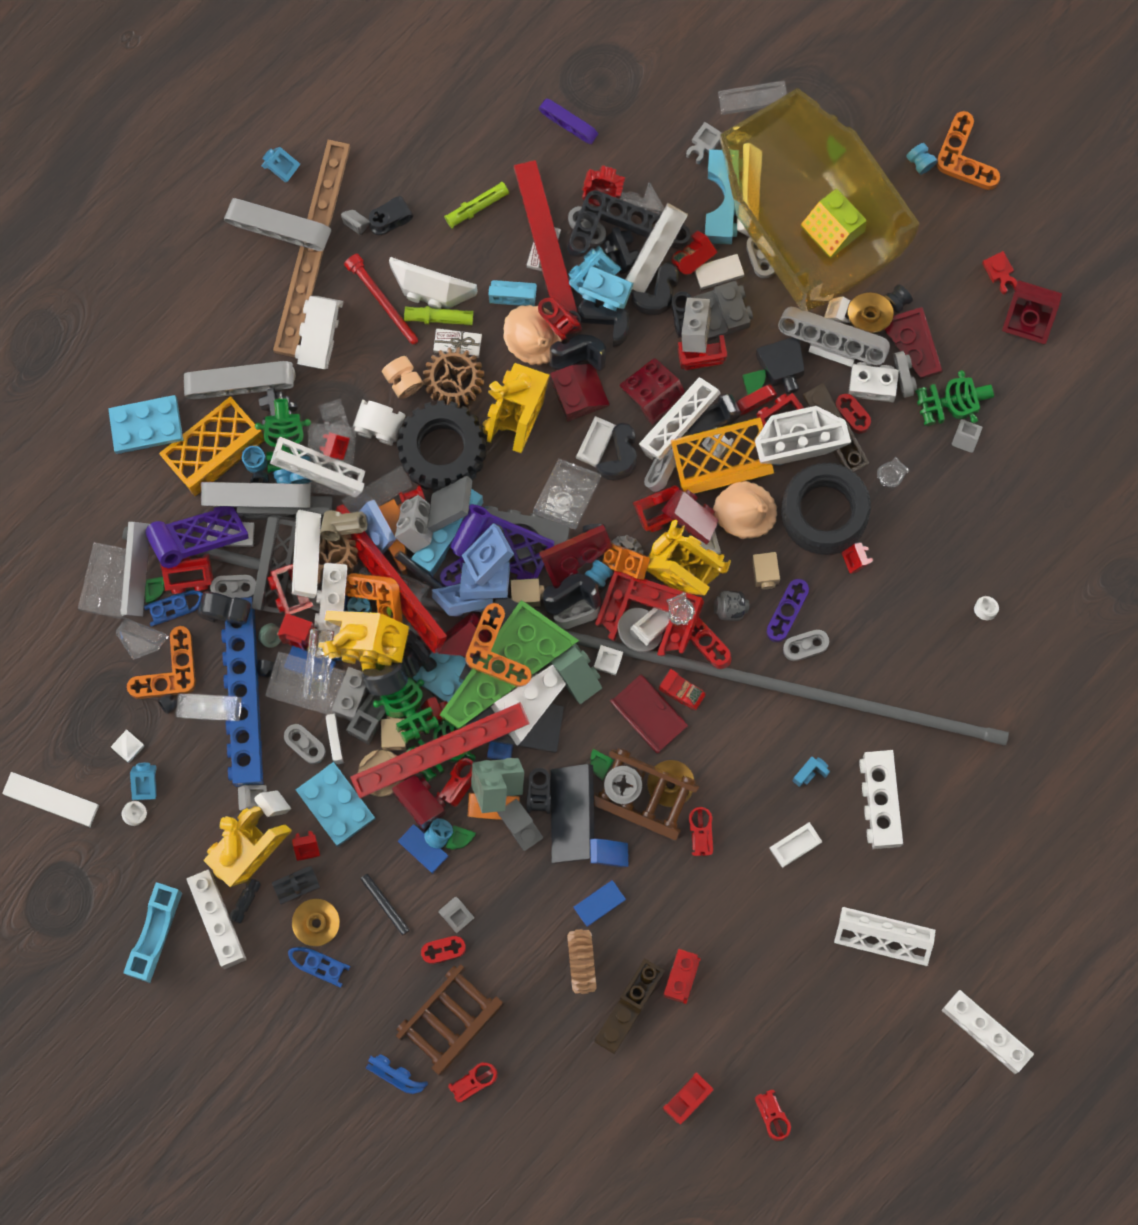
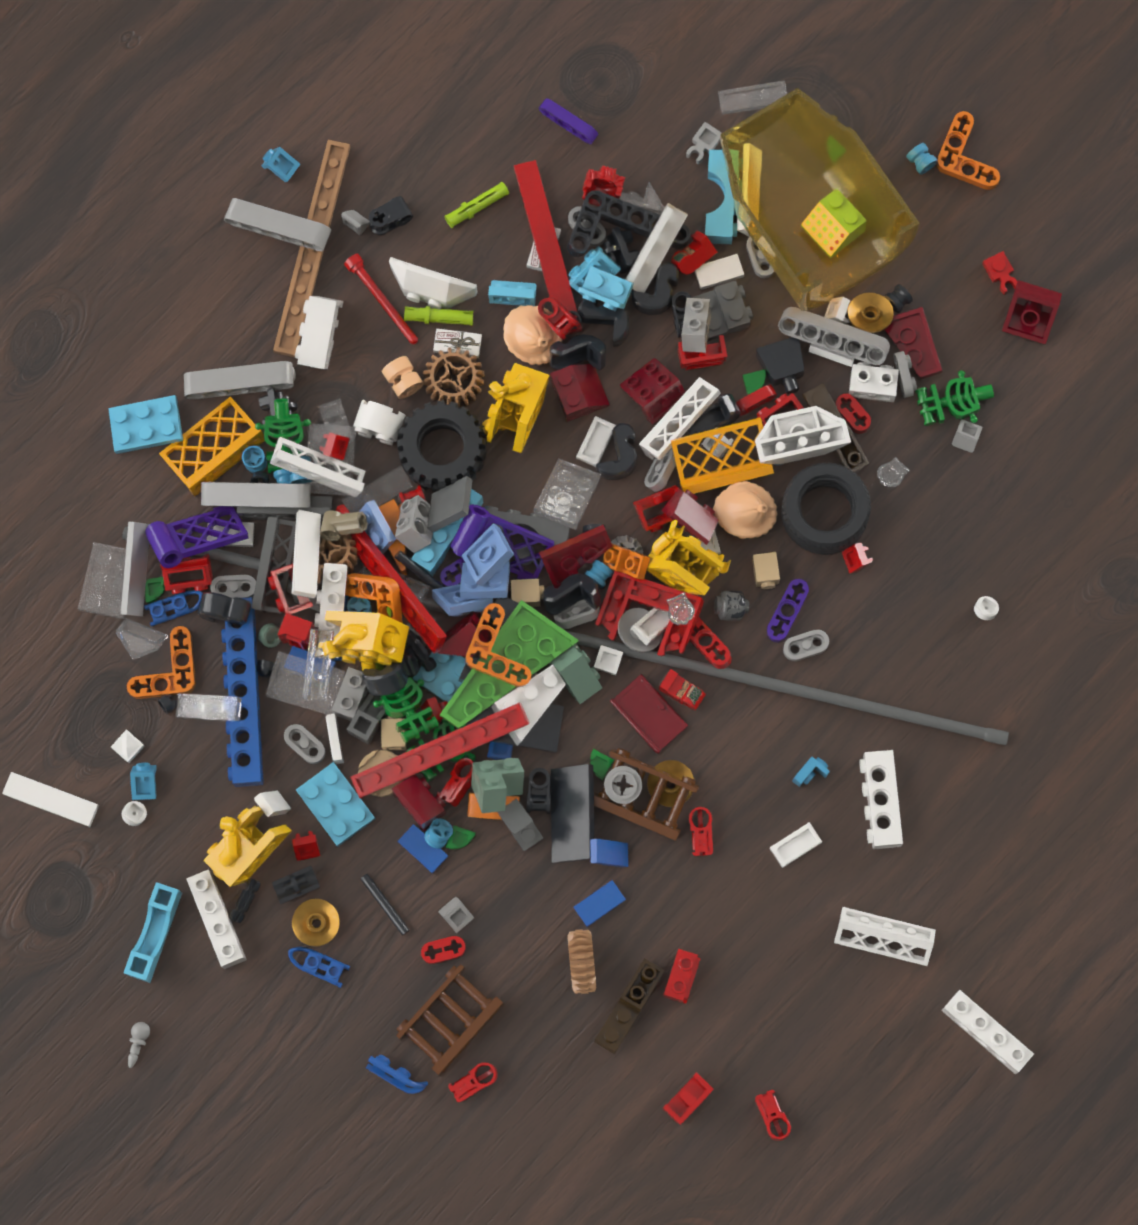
light grey slope [238,785,267,811] -> none
none -> light grey bar [128,1022,150,1068]

